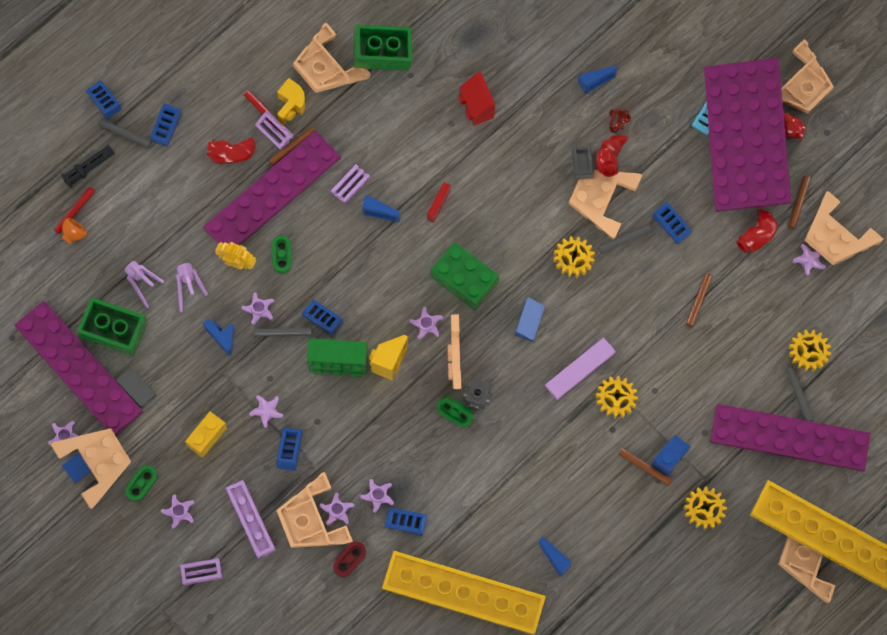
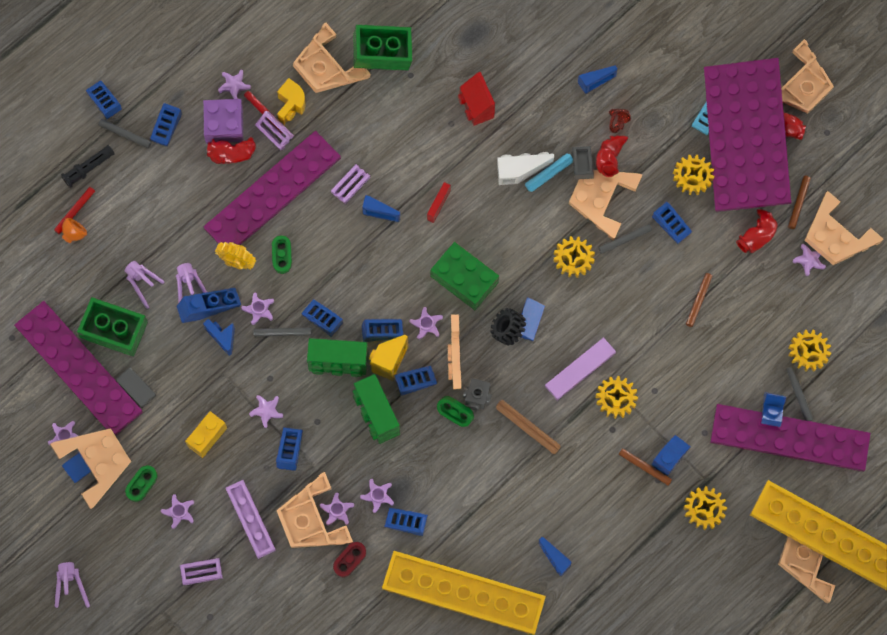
dark orange piece [268,127,315,166] -> none
none -> lavender plant [55,562,90,608]
none -> blue slope [176,288,241,323]
none -> medium lavender brick [203,99,244,144]
none -> lavender animal [218,70,251,99]
none -> green brick [352,374,400,444]
none -> blue slope [362,319,403,342]
none -> blue slope [394,366,437,396]
none -> black tyre [490,308,526,346]
none -> medium nougat axle [496,400,561,454]
none -> white slope [497,152,554,185]
none -> medium azure axle [525,153,573,192]
none -> yellow gear [673,155,714,195]
none -> blue slope [761,392,786,427]

